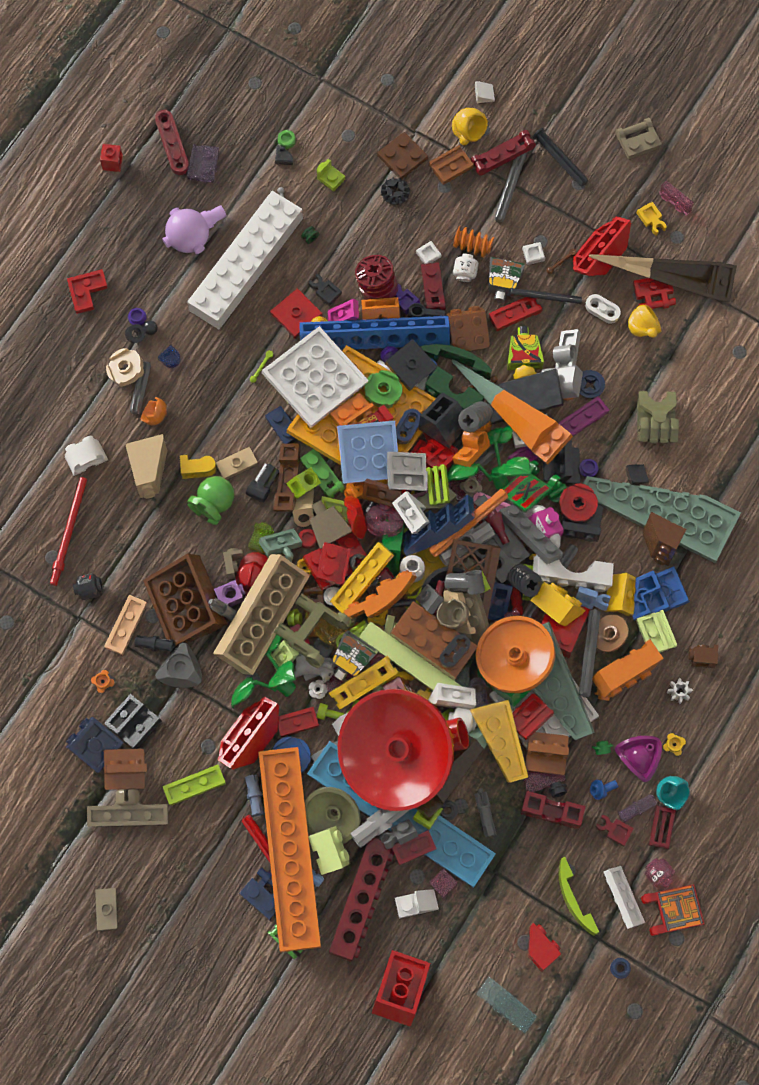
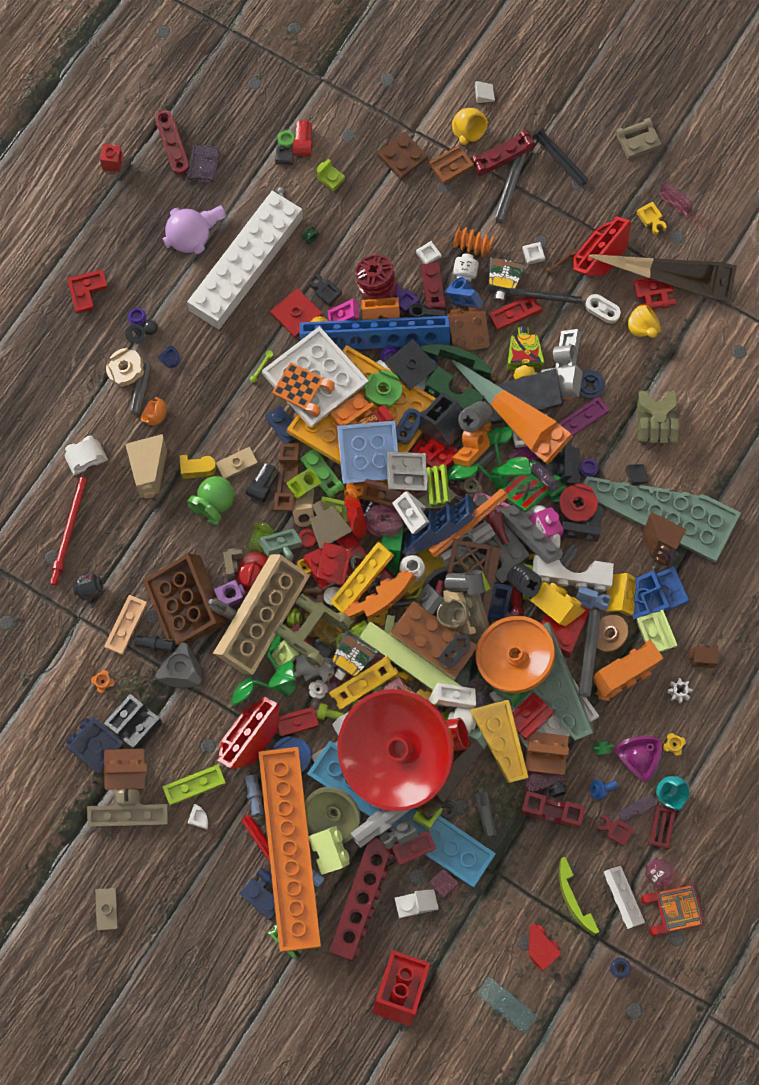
black gear [381,177,410,205] -> none
none -> white tile [188,804,208,830]
none -> orange flag [272,362,335,417]
none -> red piece [293,120,312,156]
none -> blue plate [445,277,483,309]
none -> clear purple axle [531,462,559,491]

